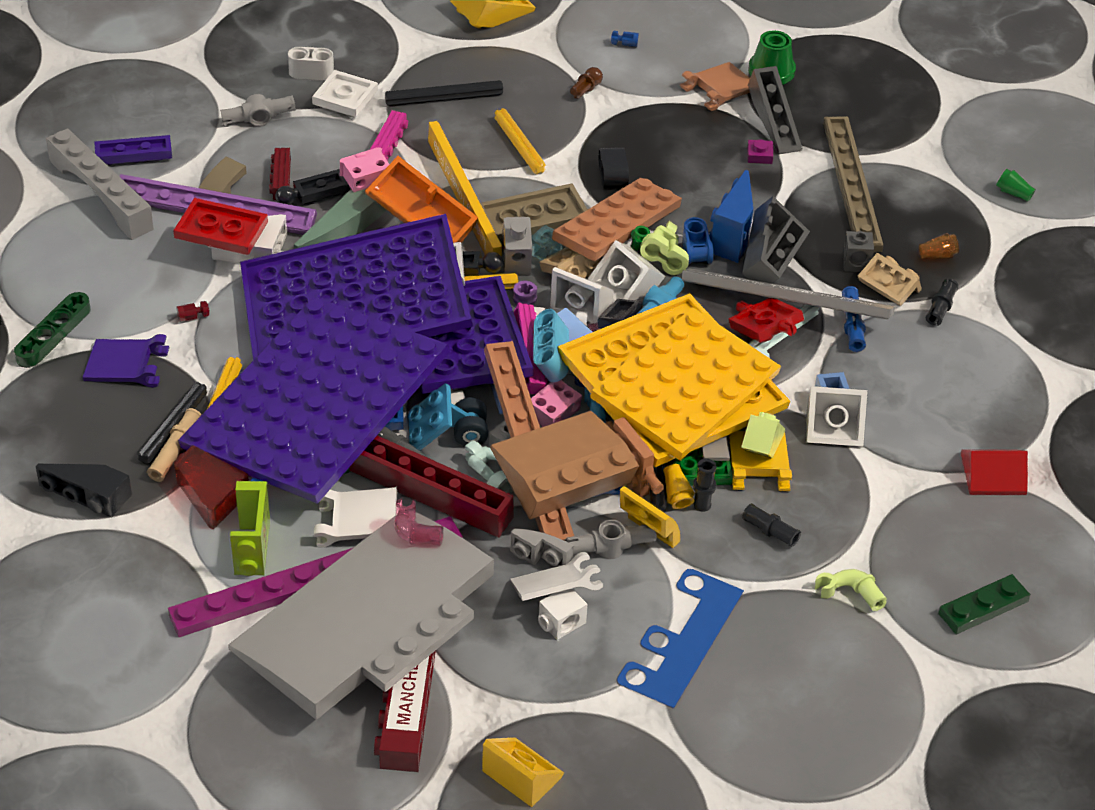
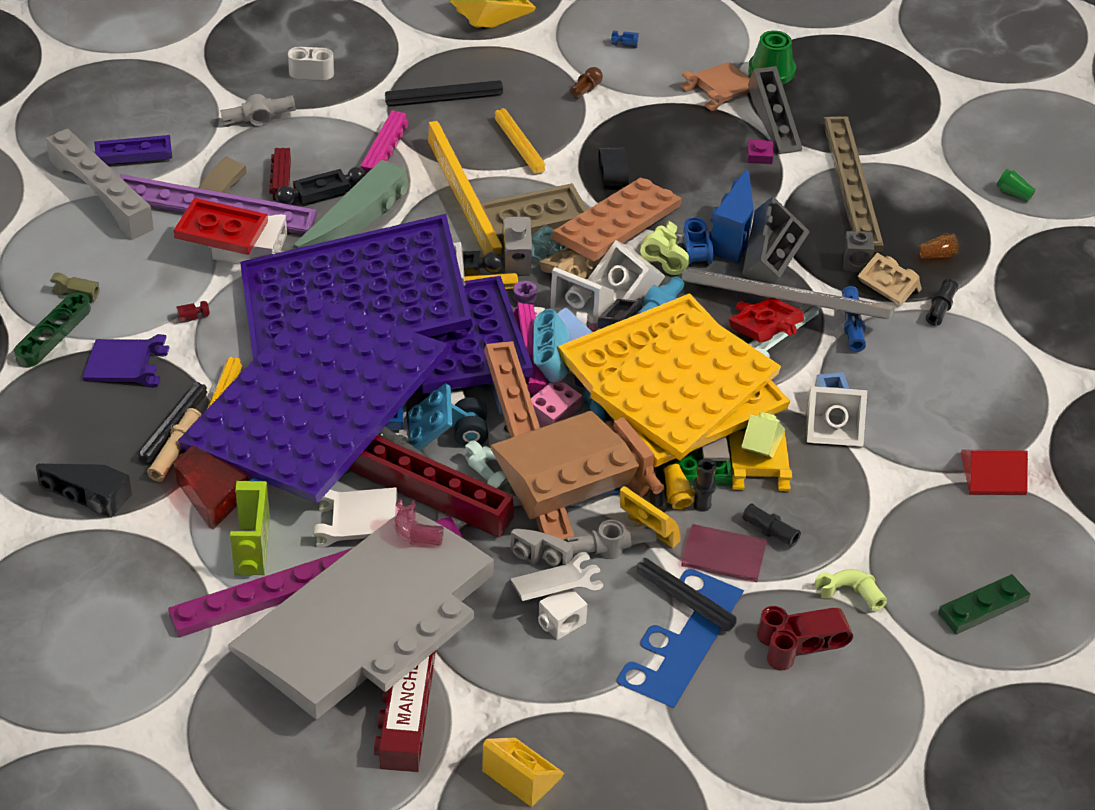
white plate [312,70,378,117] -> none
bright pink piece [340,148,389,192] -> none
orange container [365,156,478,243] -> none
green pin [630,226,650,256] -> none
none -> olive bar [50,272,100,301]
none -> black axle [636,558,737,632]
none -> clear pink piece [681,524,767,582]
none -> dark red piece [757,606,853,670]

